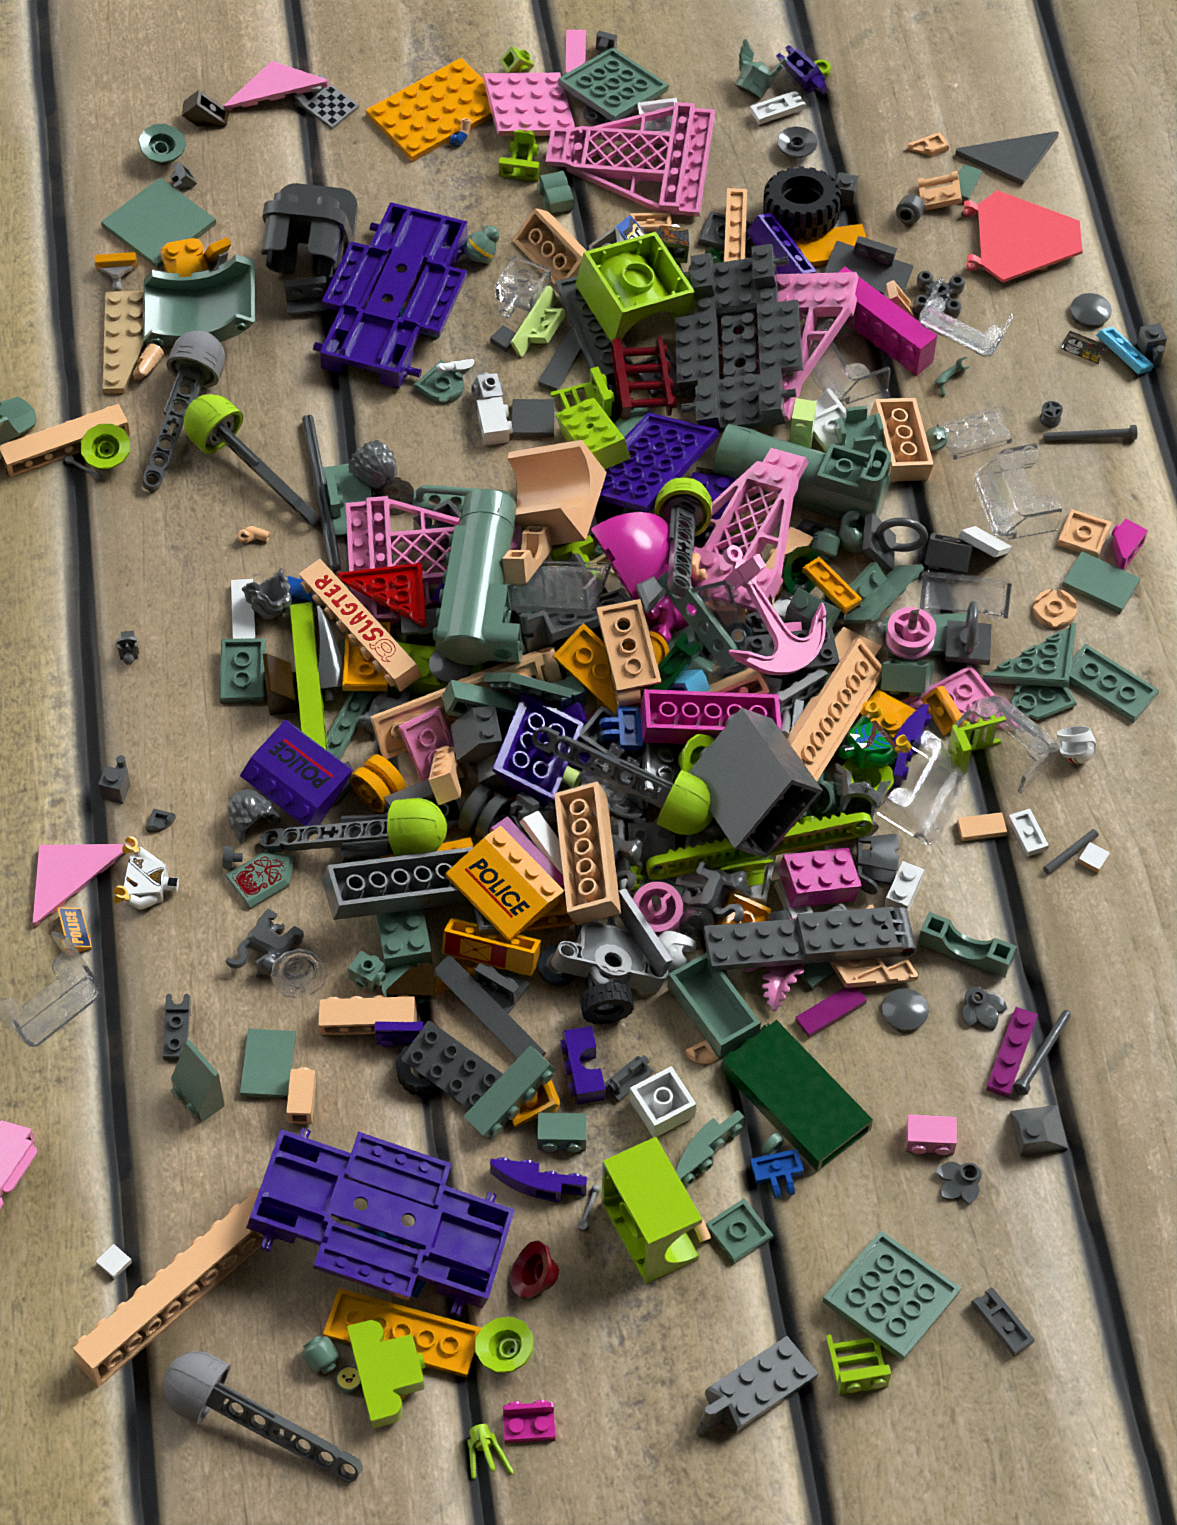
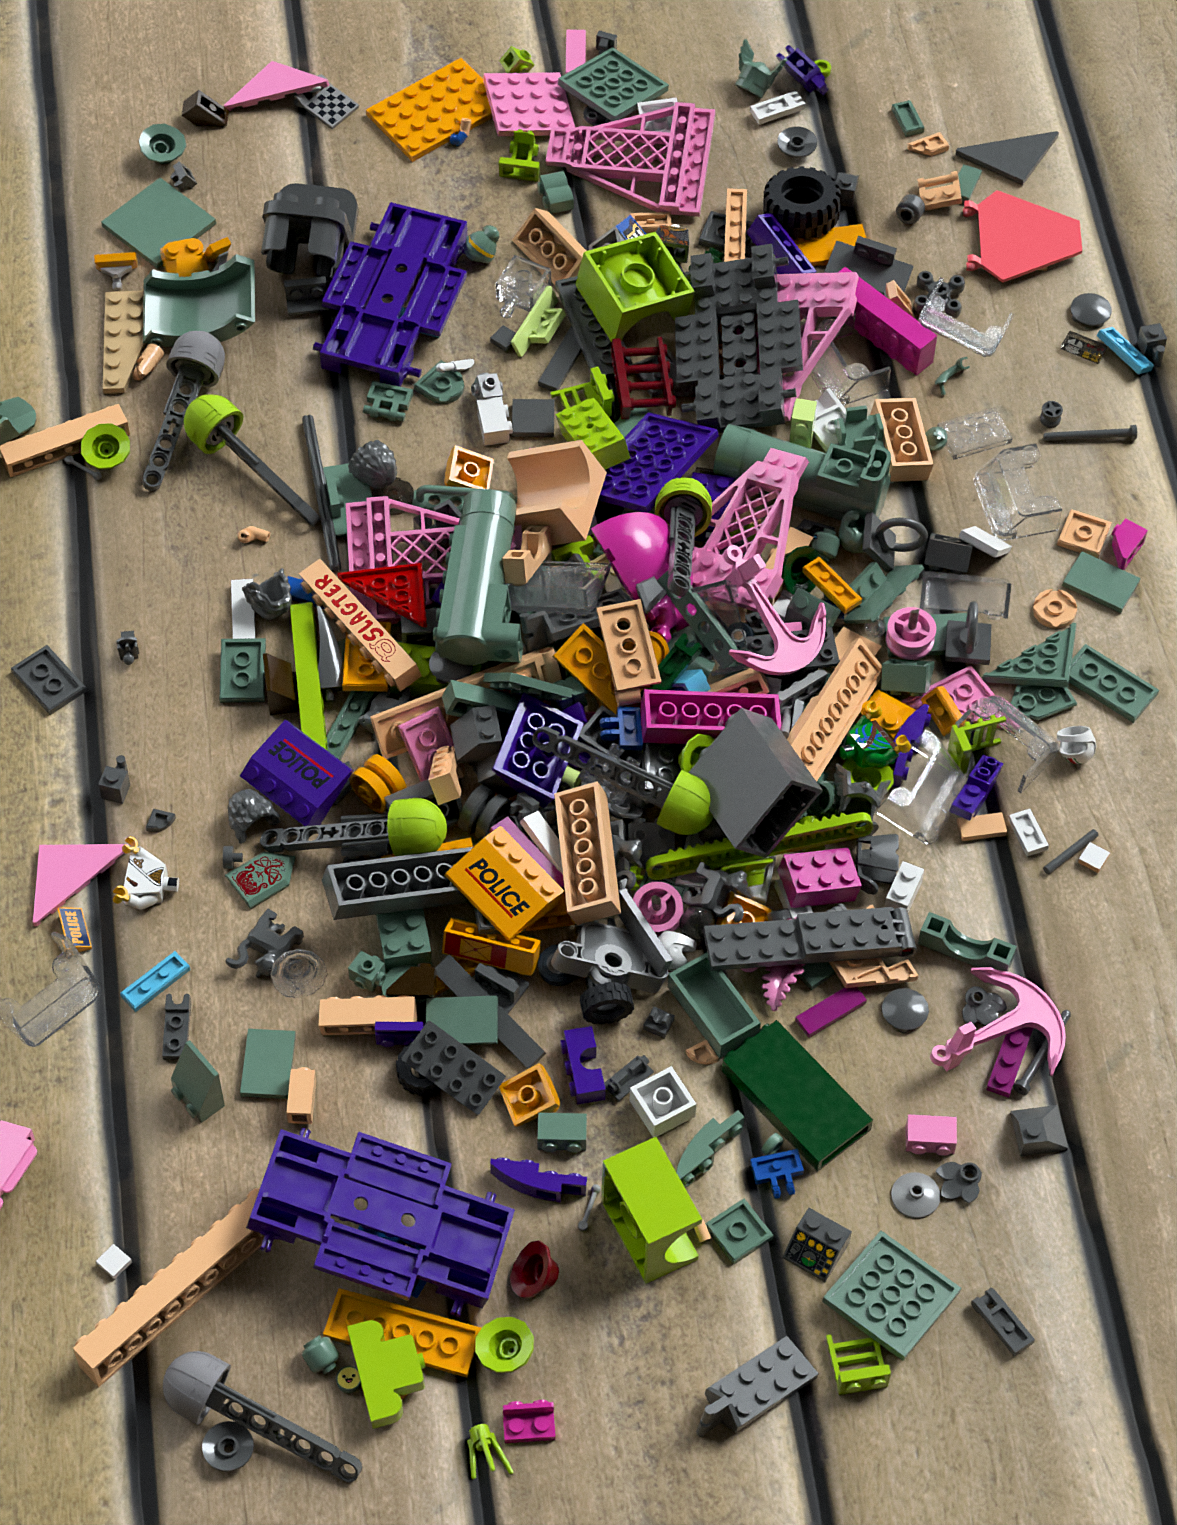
sand green brick [464,1046,556,1140] -> none
light nougat arm [691,553,707,582] -> none
none -> dark grey tile [11,645,87,715]
none -> medium azure tile [120,951,191,1012]
none -> dark grey dish [202,1421,254,1471]
none -> sand green plate [363,381,413,422]
none -> sand green tile [426,996,498,1045]
none -> light orange slope [444,445,494,489]
none -> dark grey tile [643,1006,675,1039]
none -> dark grey slope [783,1208,852,1282]
none -> light grey dish [891,1172,940,1218]
none -> sand green tile [892,100,925,137]
none -> bright pink piece [930,967,1066,1076]
none -> dark purple slope [949,755,1004,821]

